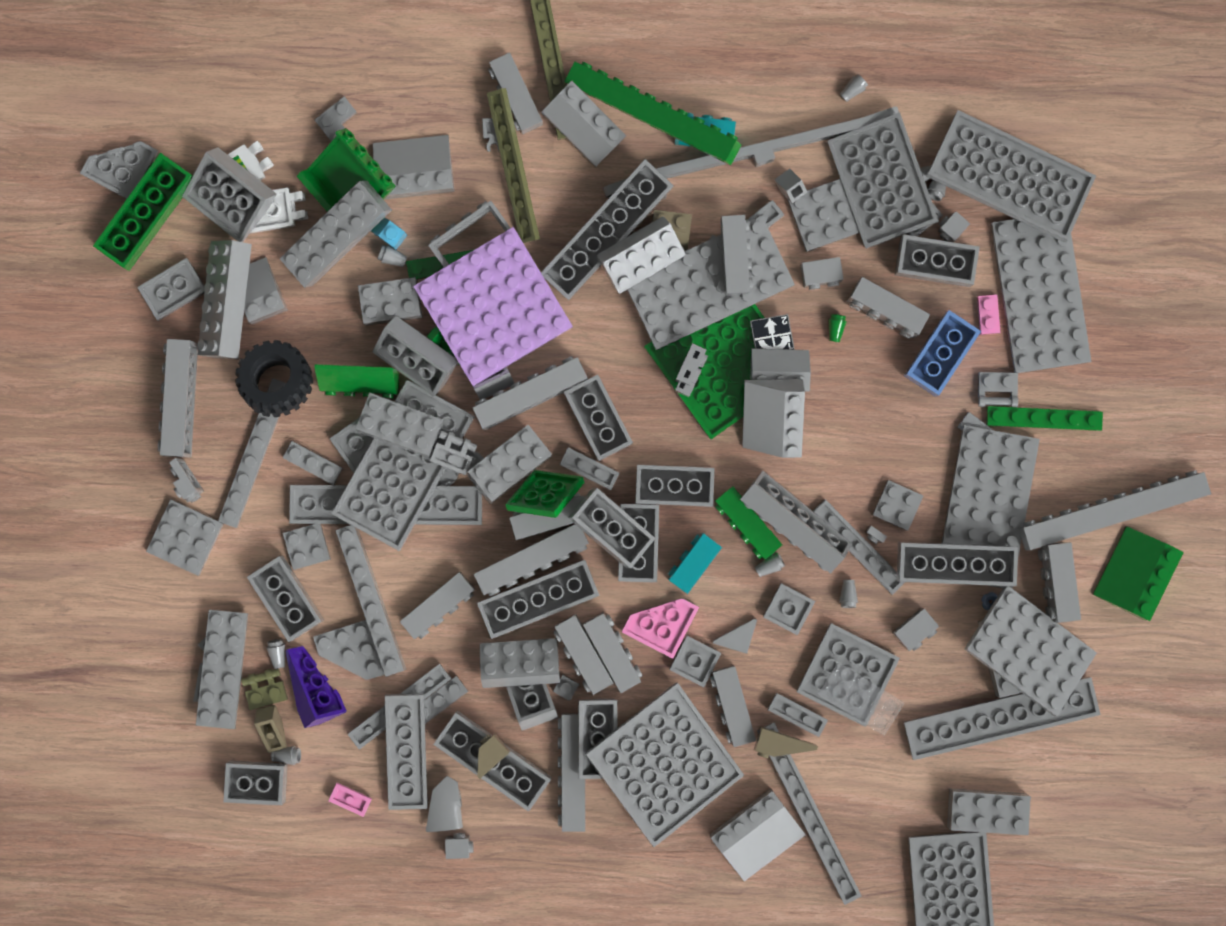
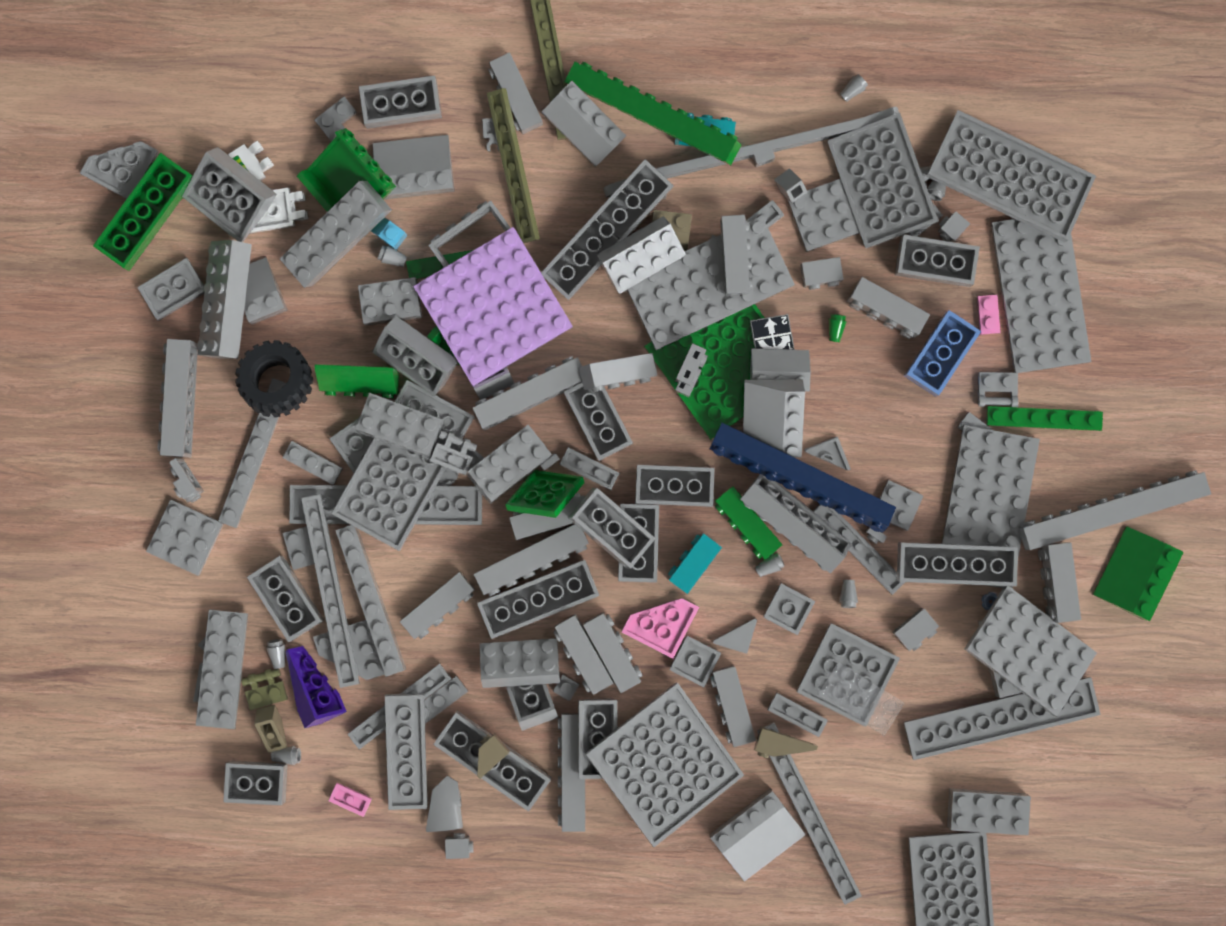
none -> light grey plate [301,494,360,688]
none -> light grey brick [359,76,442,129]
none -> light grey tile [540,454,560,471]
none -> light grey brick [579,353,658,392]
none -> dark blue brick [709,423,896,533]
none -> light grey tile [804,436,850,470]

